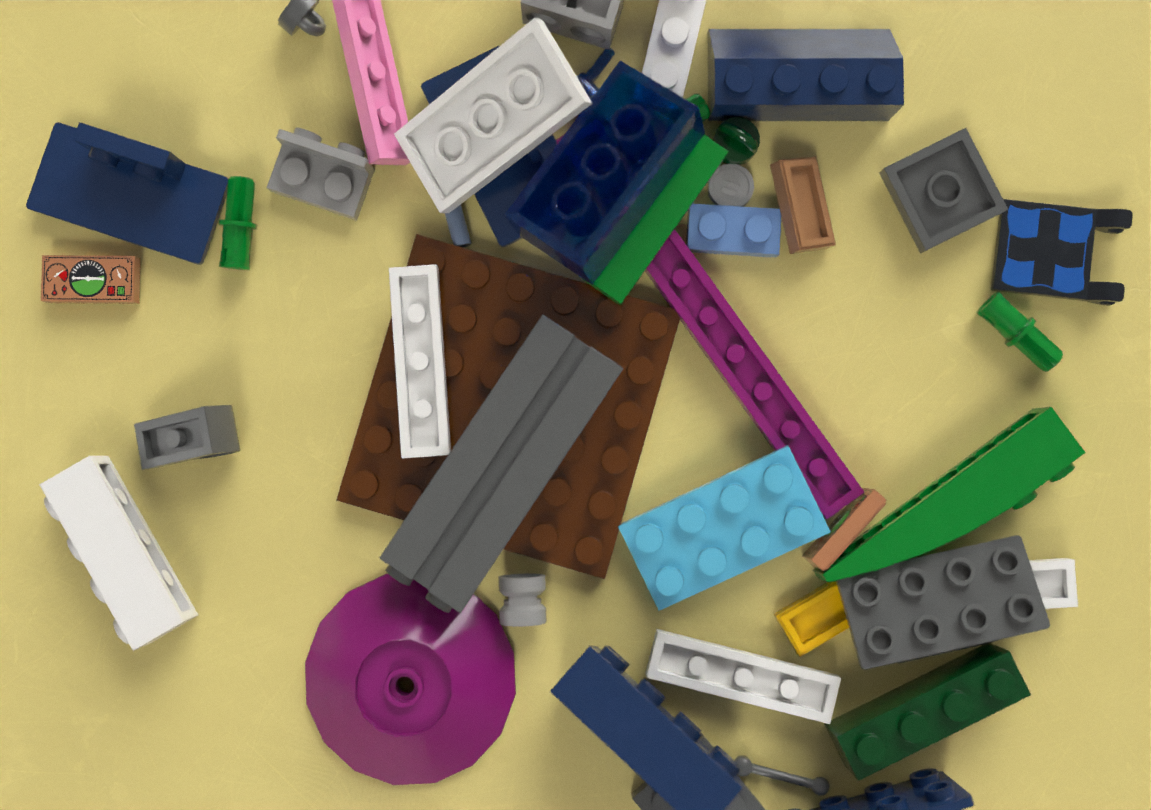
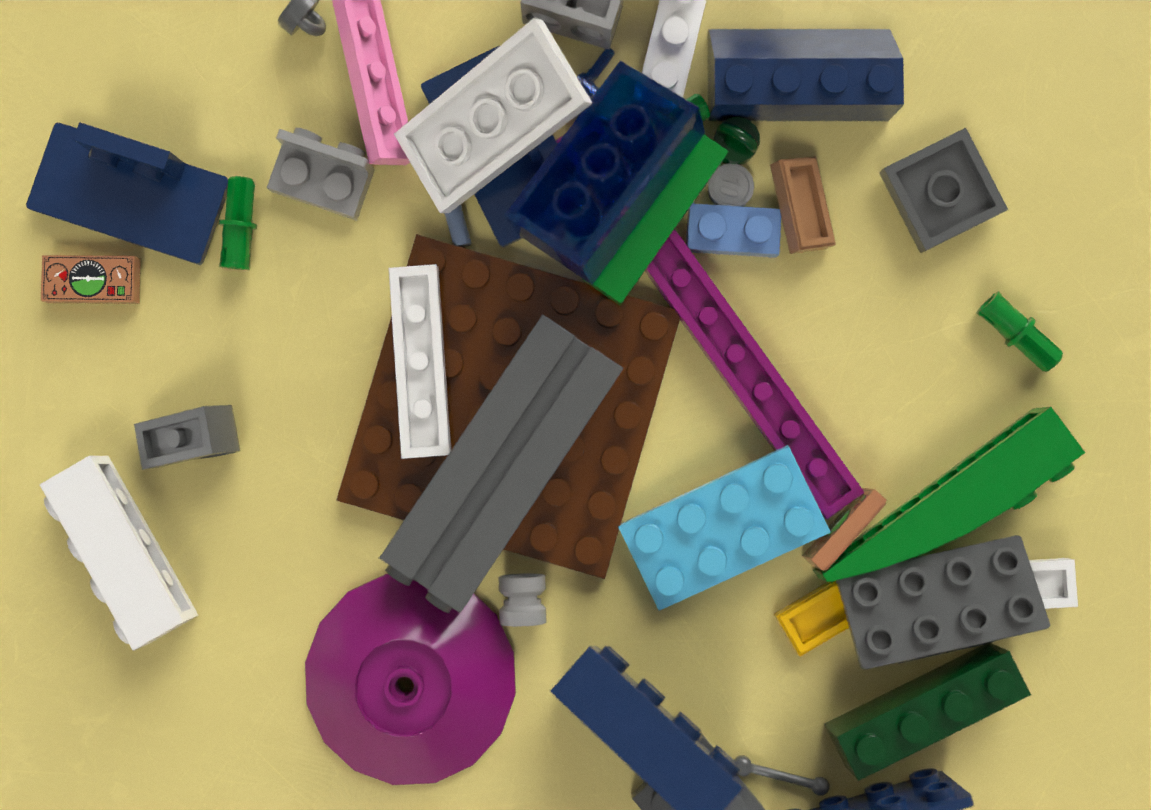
white plate [645,629,841,724] -> none
black flag [991,199,1133,306] -> none

